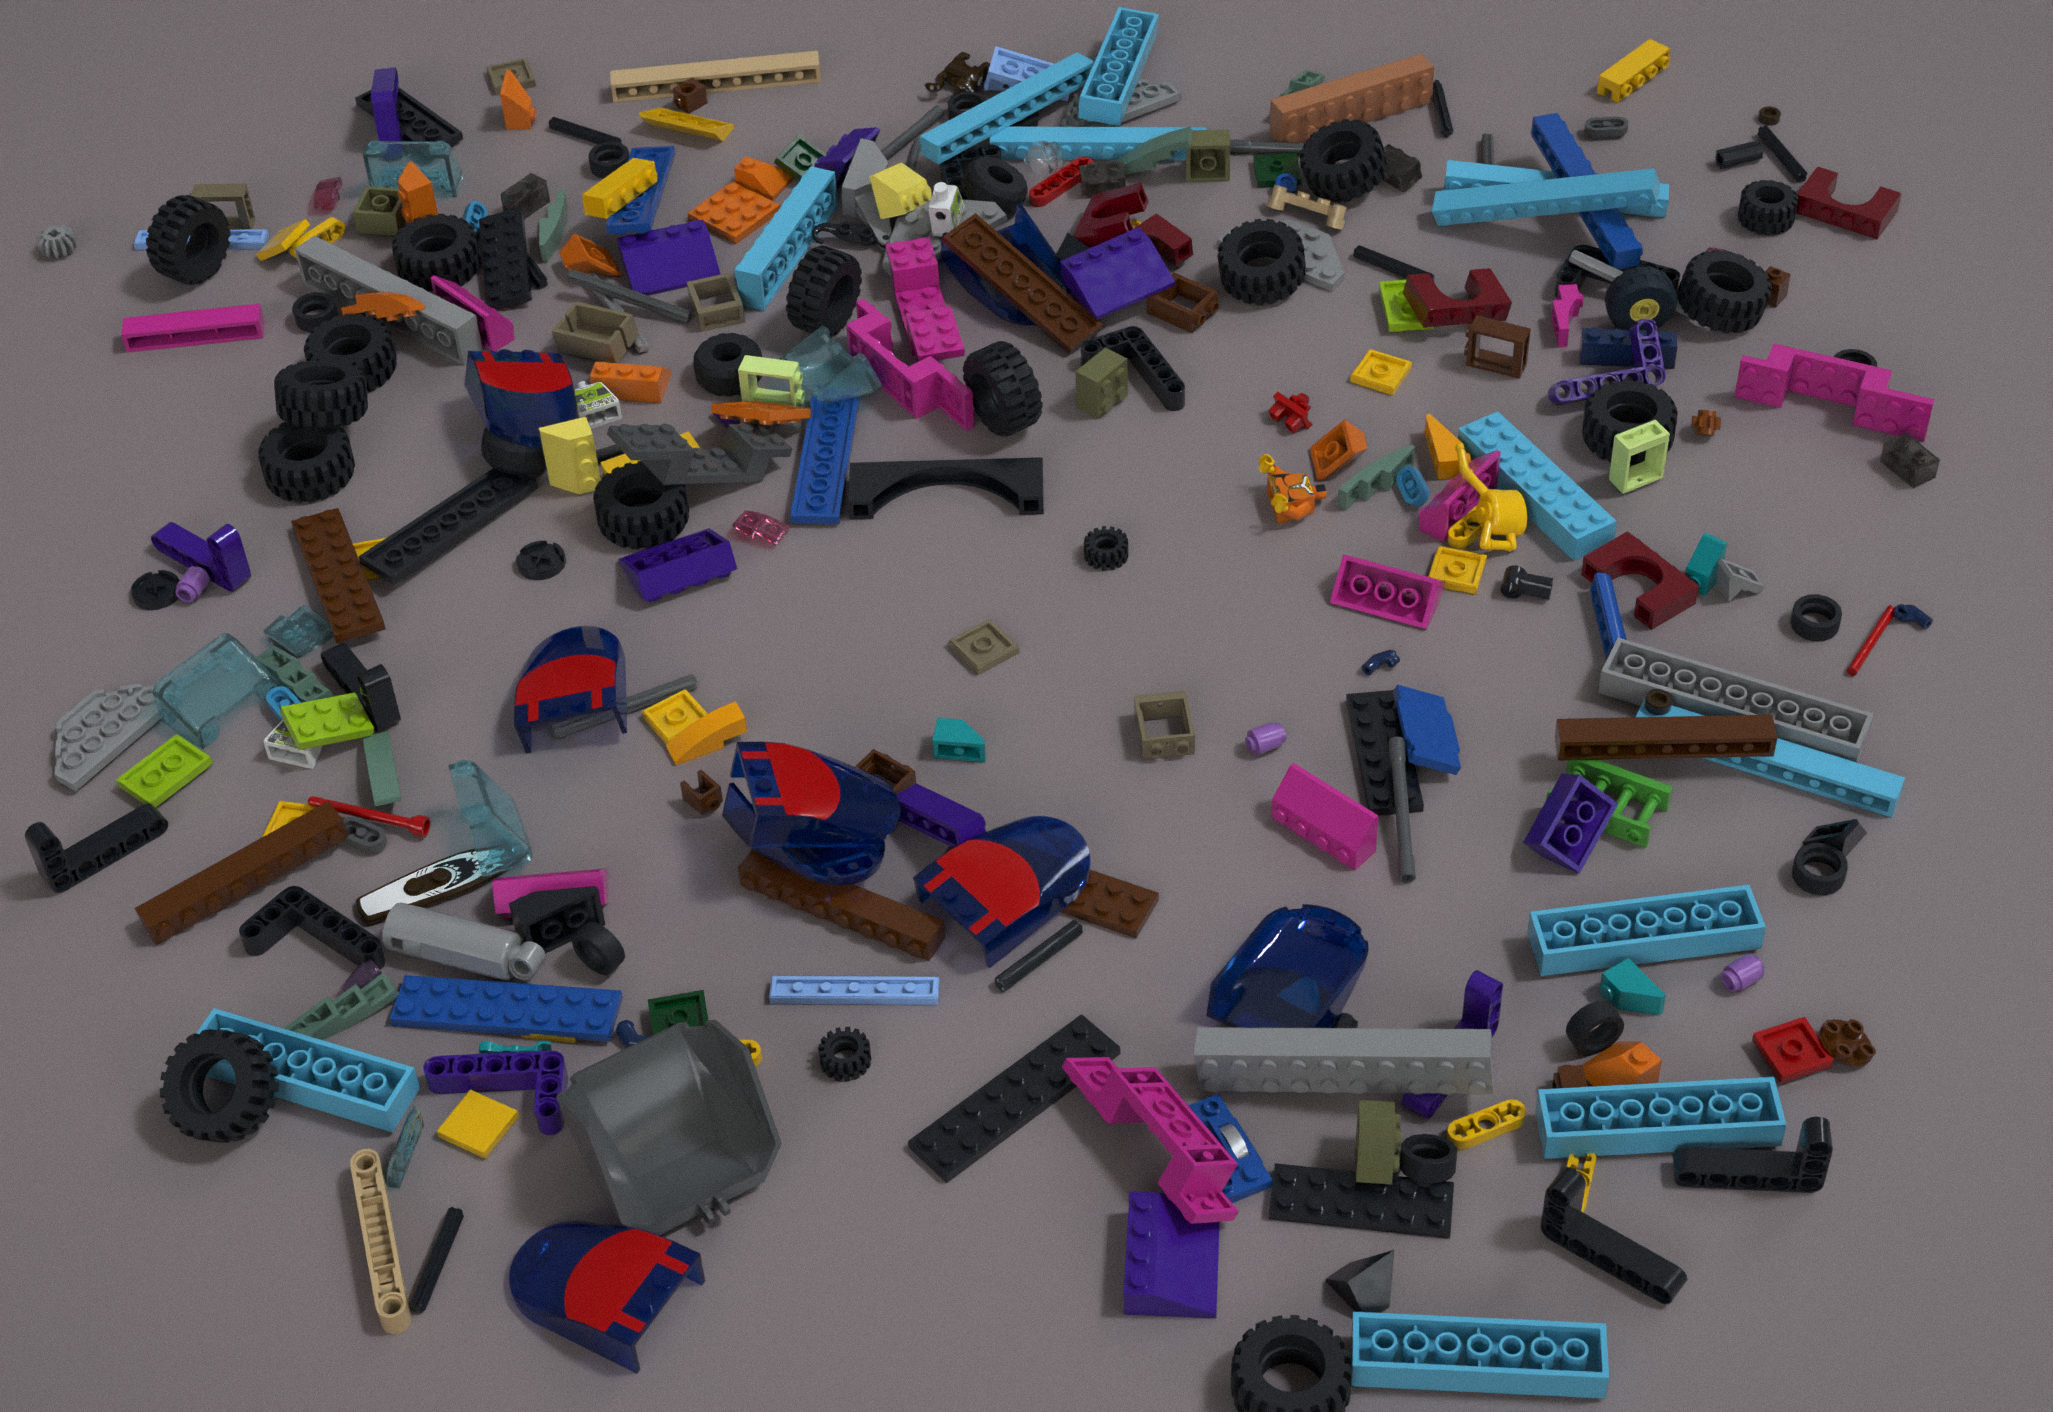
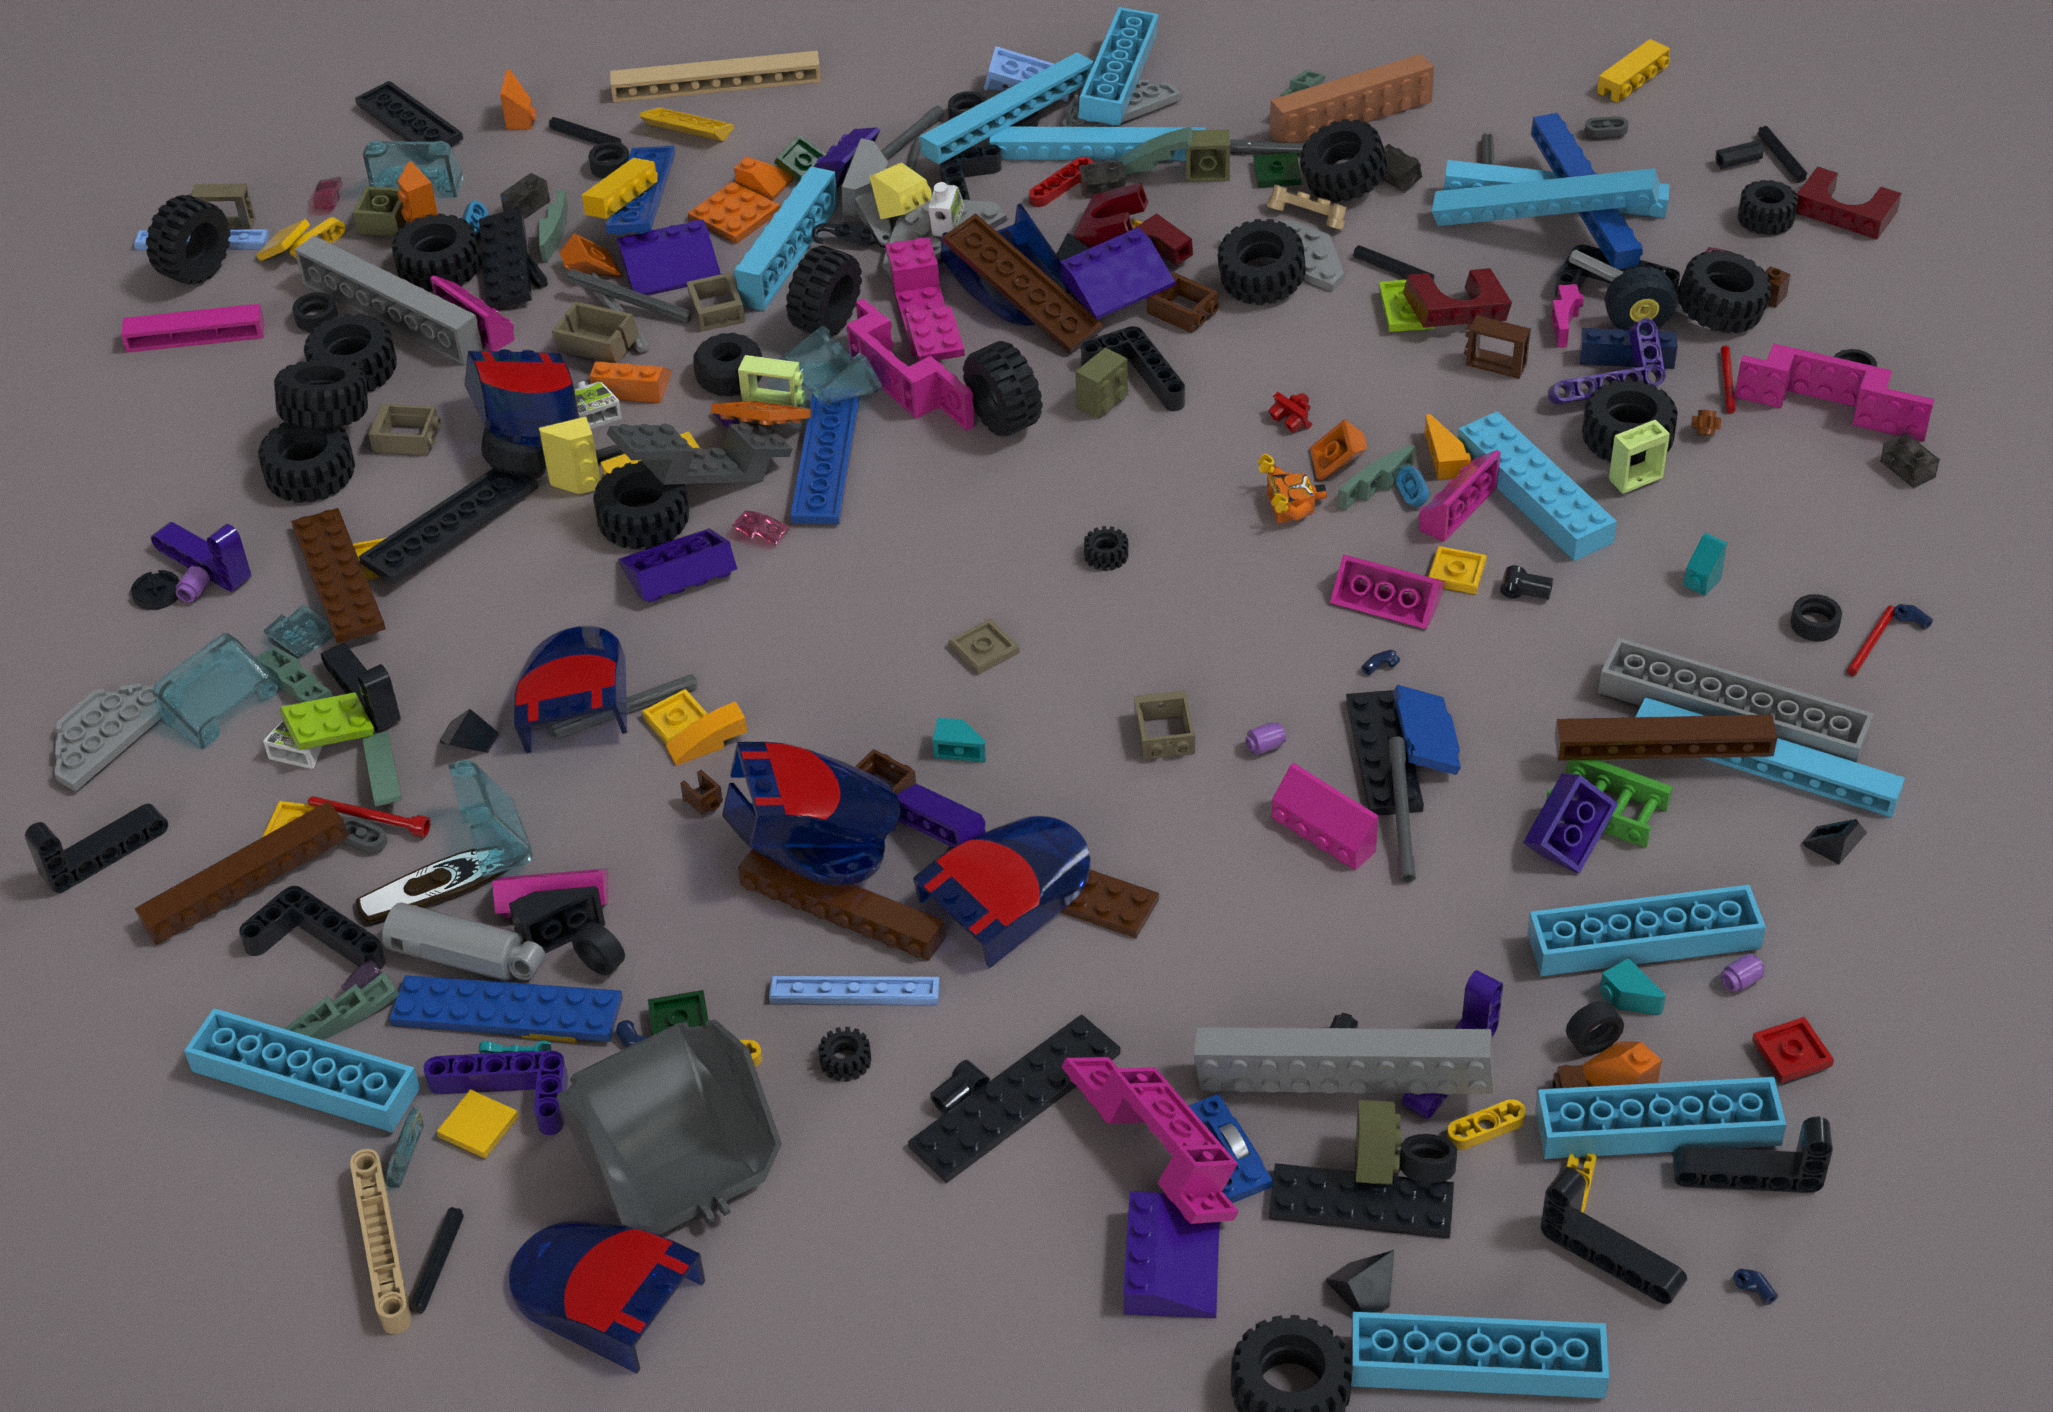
light grey gear [37,224,77,259] -> none
lime plate [116,734,213,808] -> none
black tyre [159,1029,279,1143] -> none
dark azure plate [266,686,301,722] -> none
orange slope [341,292,425,322] -> none
dark purple beam [371,67,403,153] -> none
dark tan tile [486,58,536,95] -> none
black tile [516,540,566,580] -> none
reddish brown brick [673,78,708,114] -> none
black arch [848,457,1044,520] -> none
dark brown animal [925,52,991,96] -> none
black tyre [961,157,1028,216] -> none
black axle [994,920,1083,991] -> none
clear piece [1024,141,1064,178] -> none
clear blue windscreen [1206,904,1369,1028] -> none
blue tile [1275,173,1297,194] -> none
yellow tile [1350,349,1412,396] -> none
black axle [1432,80,1453,137] -> none
yellow beam [1448,504,1482,549] -> none
yellow piece [1455,444,1527,552] -> none
dark red arch [1581,531,1699,630] -> none
blue brick [1590,573,1627,660] -> none
dark brown tile [1644,690,1672,715] -> none
light grey slope [1717,559,1765,602] -> none
dark brown tile [1758,106,1781,126] -> none
black tyre [1792,843,1848,895] -> none
reddish brown dish [1819,1019,1876,1067] -> none
none -> dark tan window [368,404,441,455]
none -> black slope [440,709,498,753]
none -> black piece [930,1060,990,1114]
none -> red bar [1720,346,1736,414]
none -> dark blue arm [1733,1269,1778,1304]

